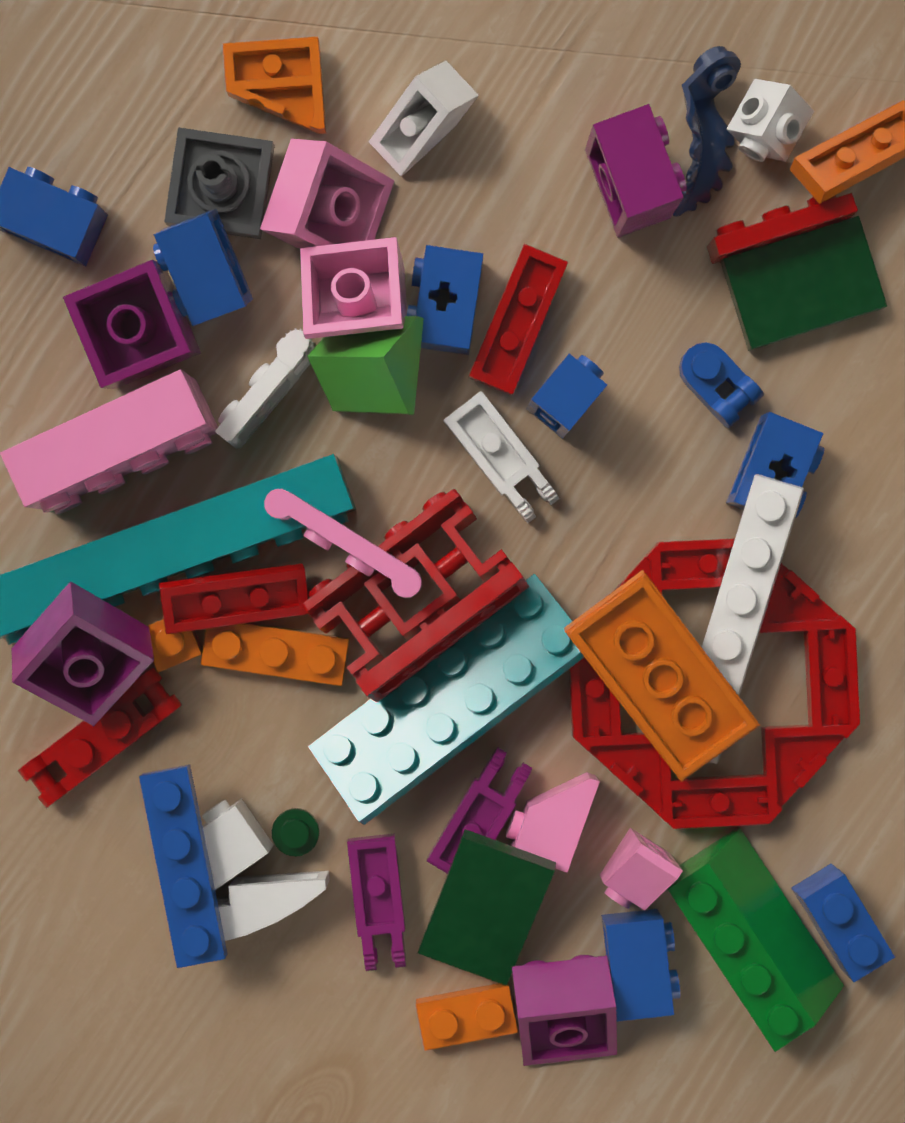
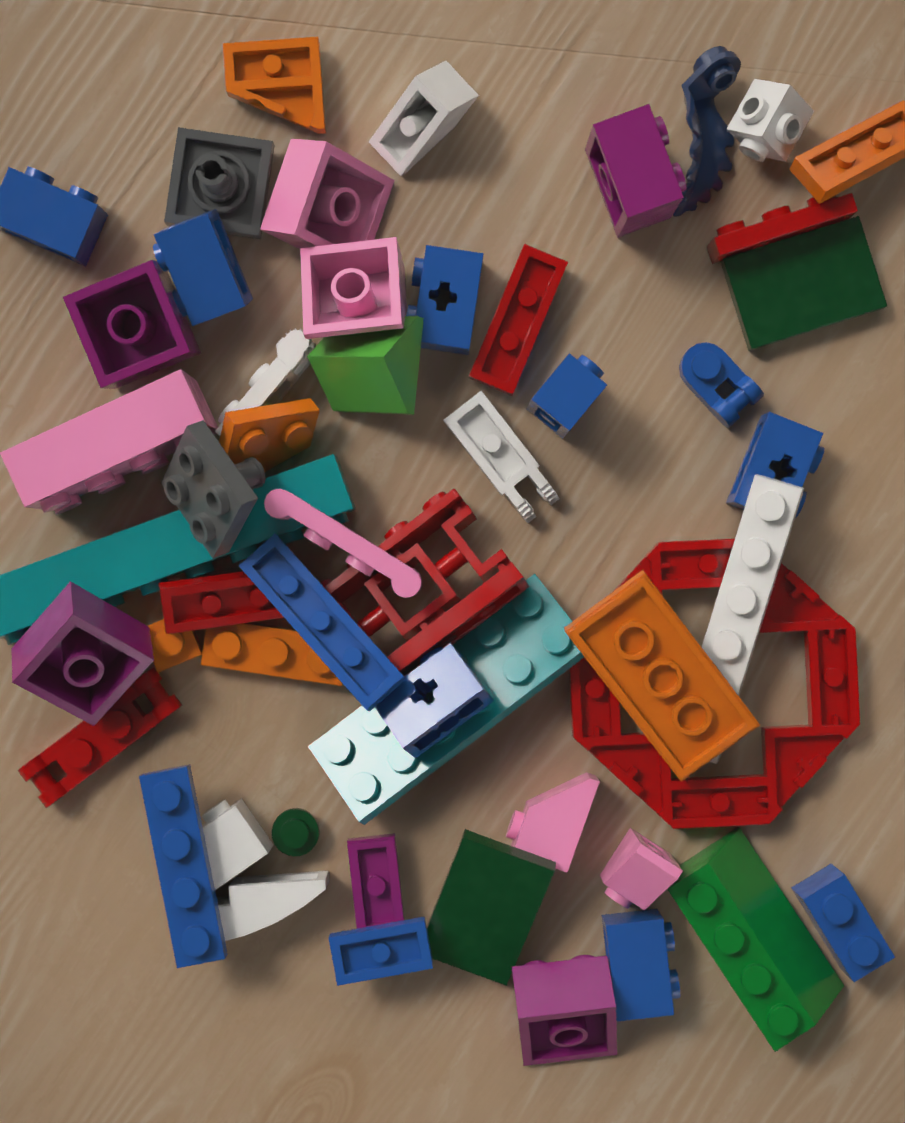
orange plate [416,982,518,1051] -> none
magenta hinge [426,747,532,873] -> none
none -> dark grey plate [161,420,266,559]
none -> orange wing [219,398,320,472]
none -> blue plate [239,533,406,712]
none -> blue plate [329,916,433,986]
none -> brick [375,643,494,759]

